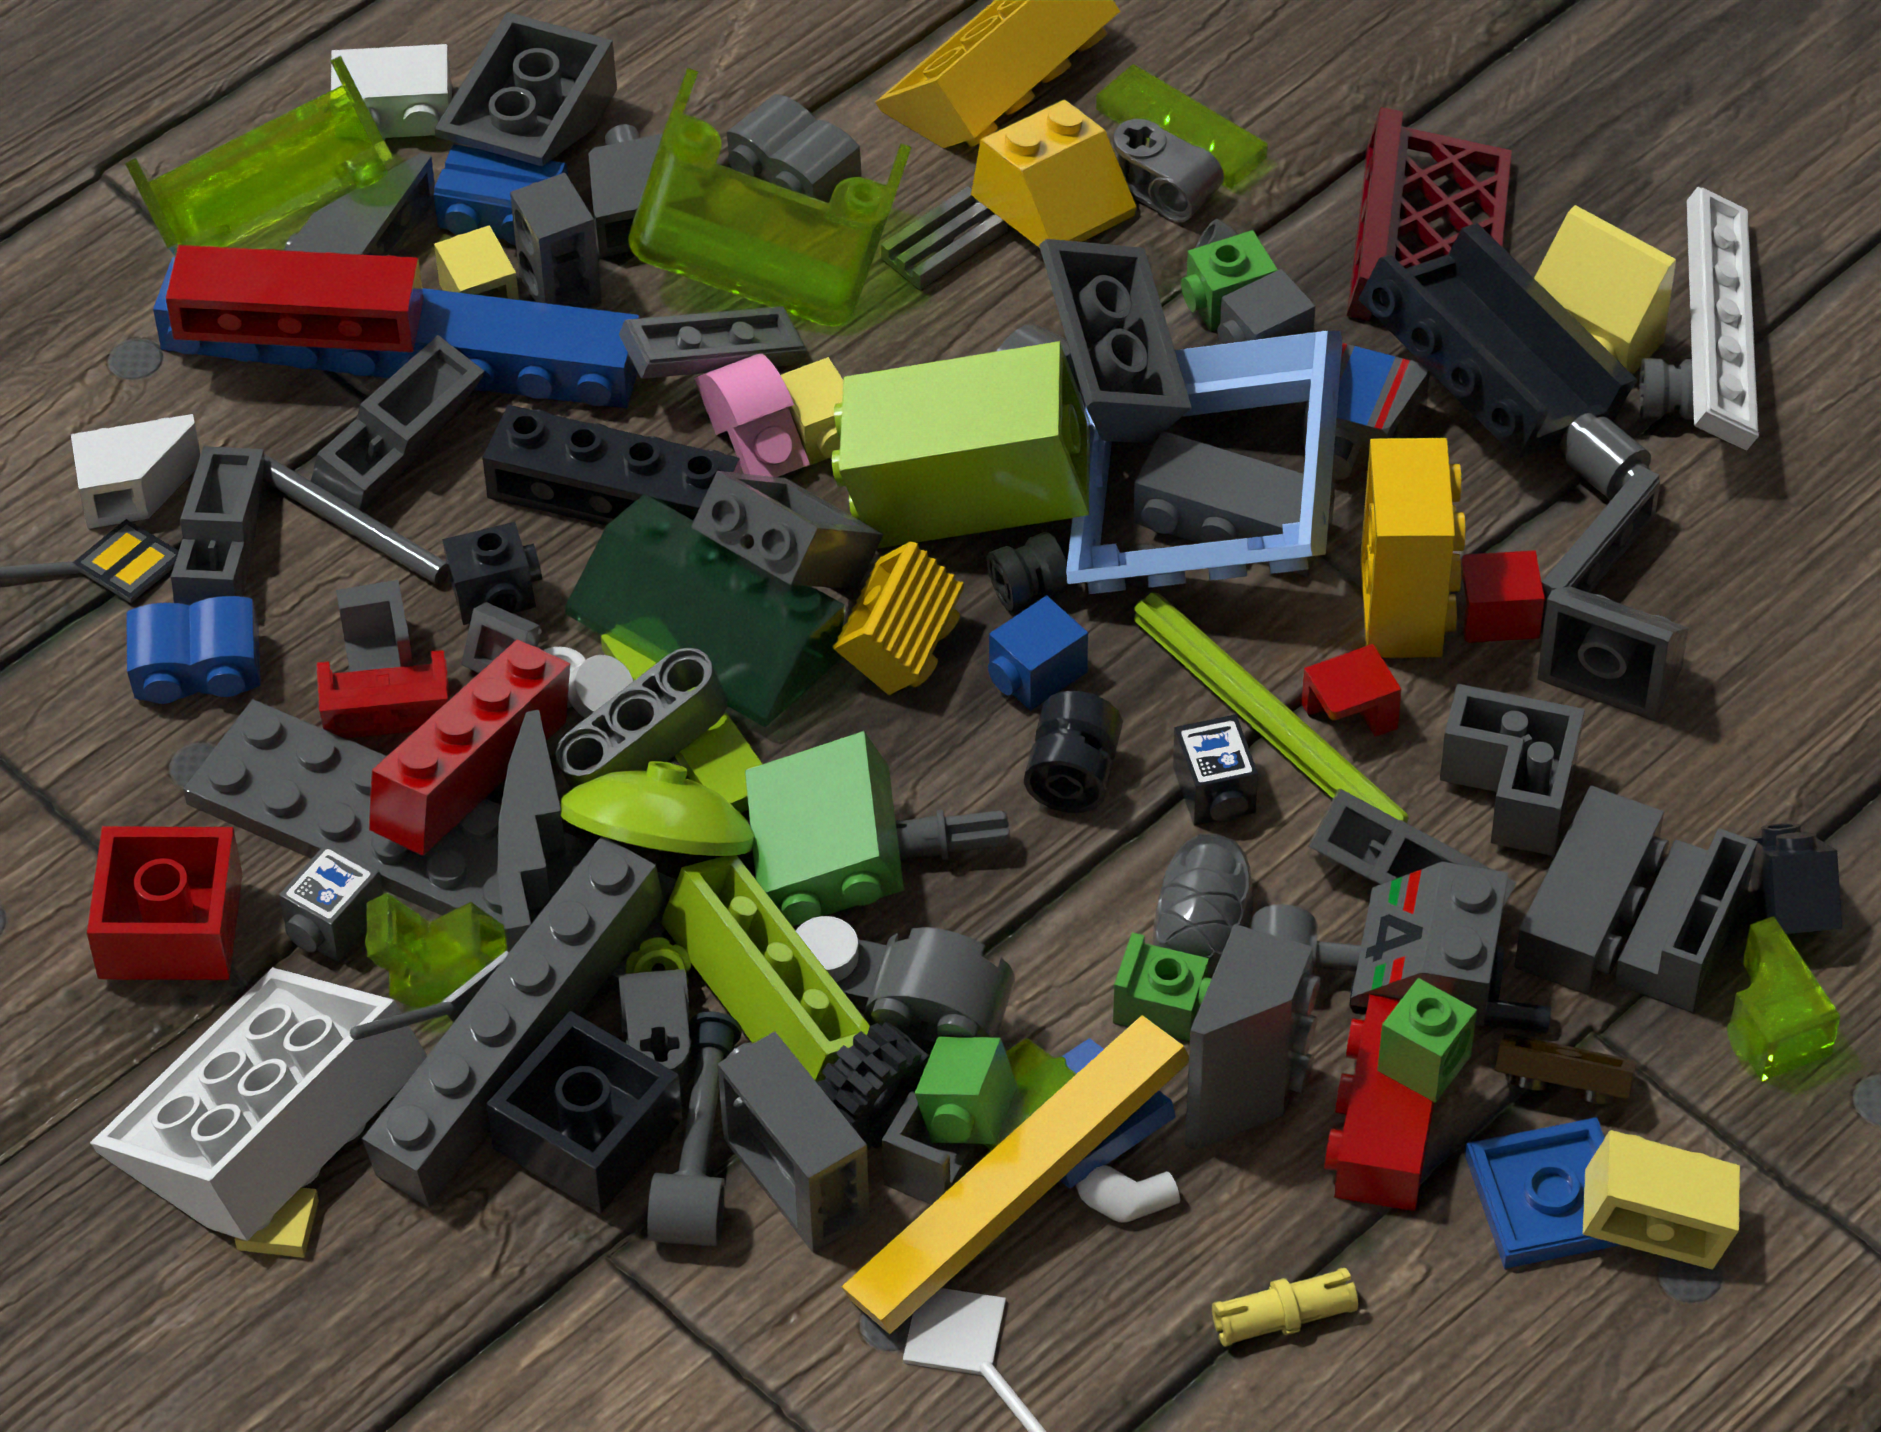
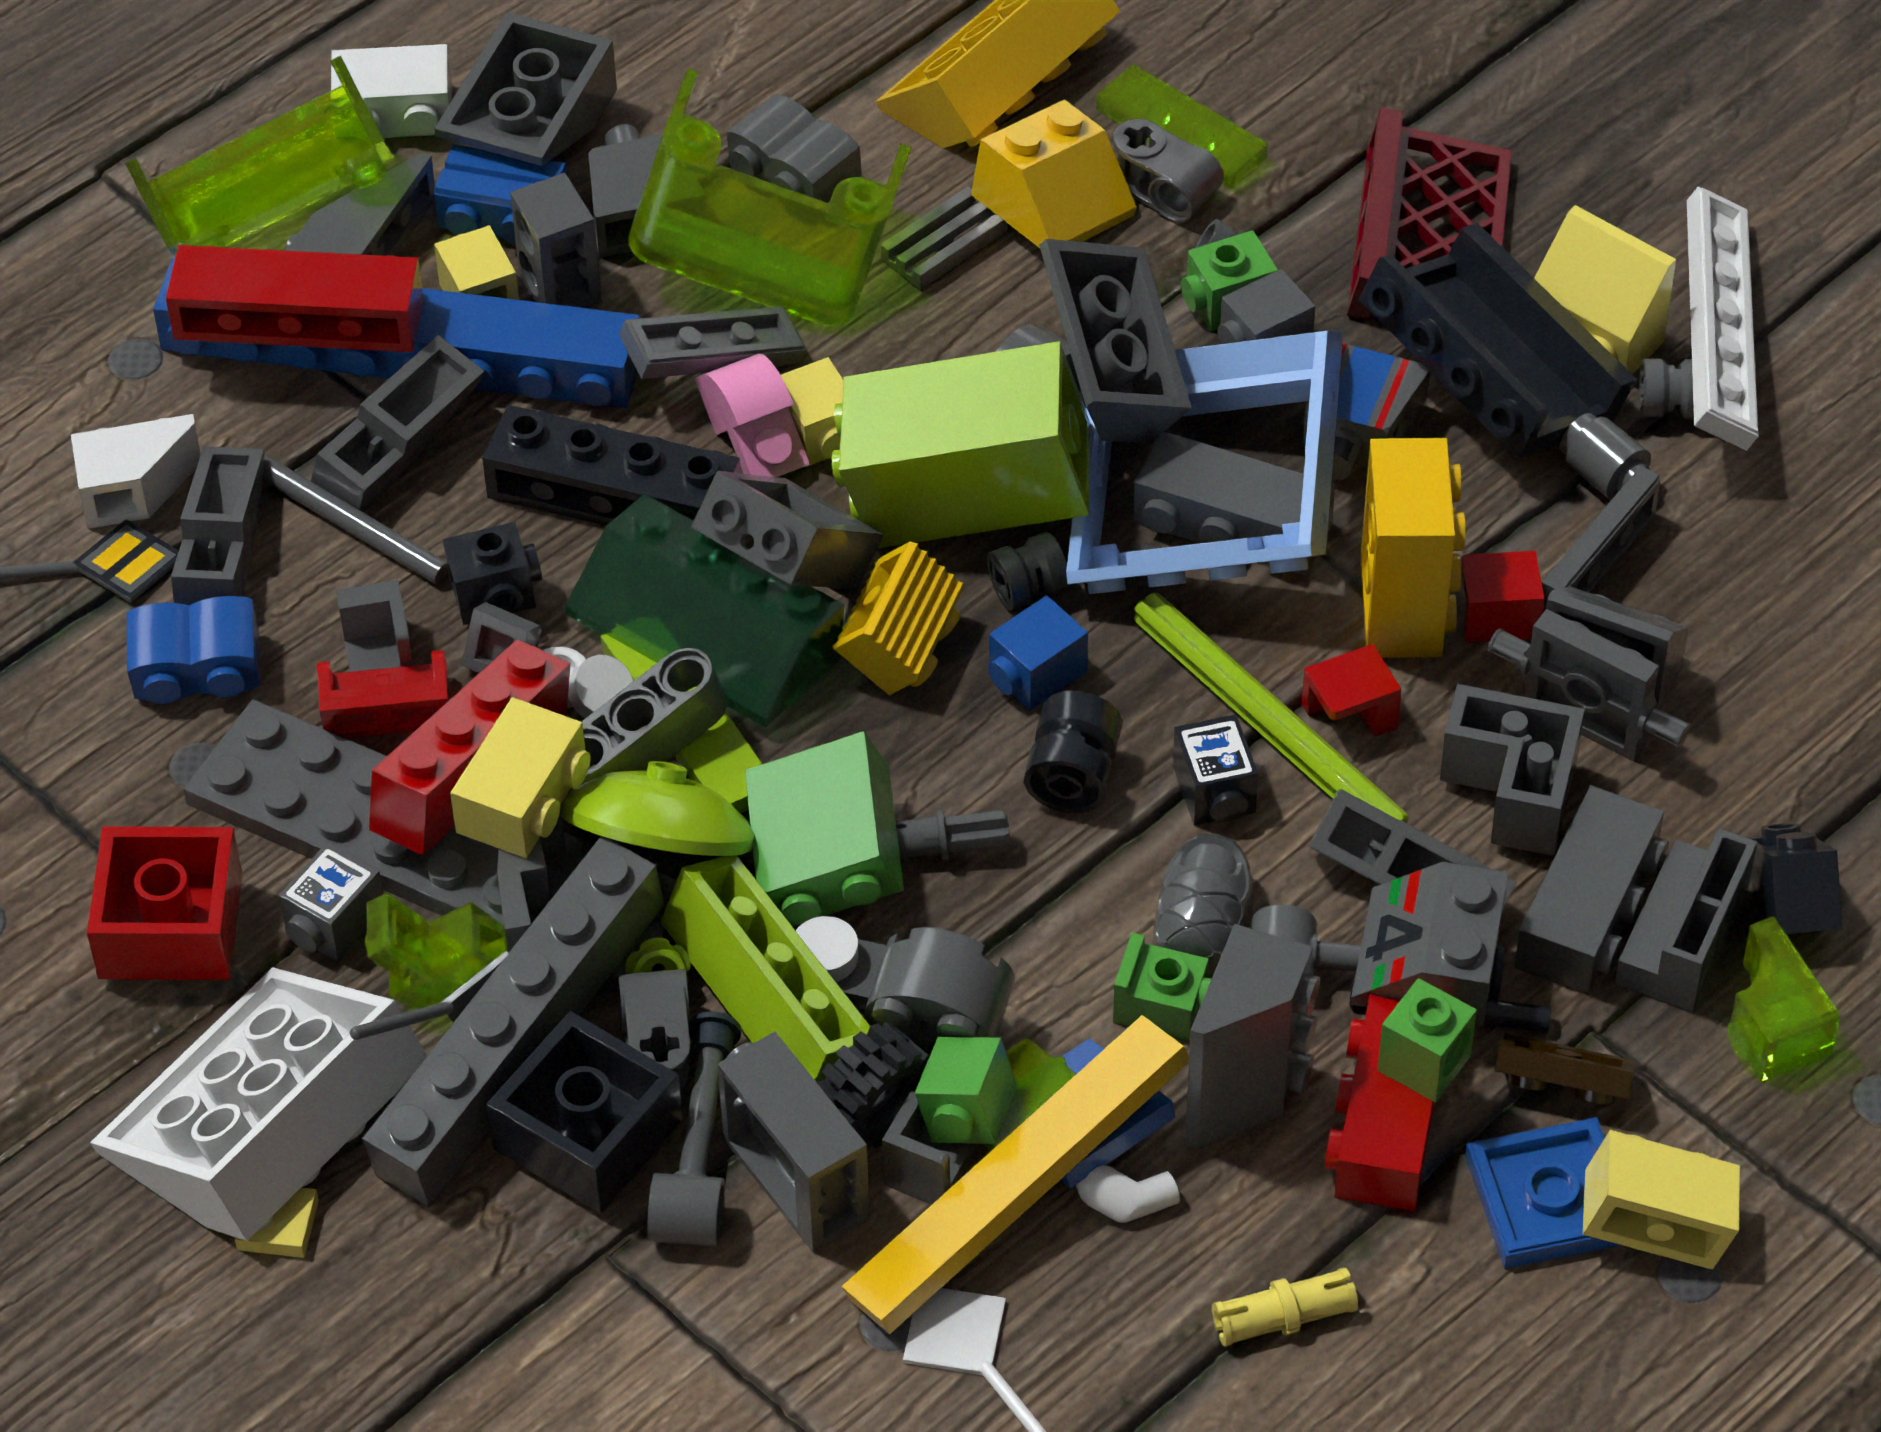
none -> light yellow brick [450,697,590,859]
none -> dark grey plate [1488,609,1691,762]

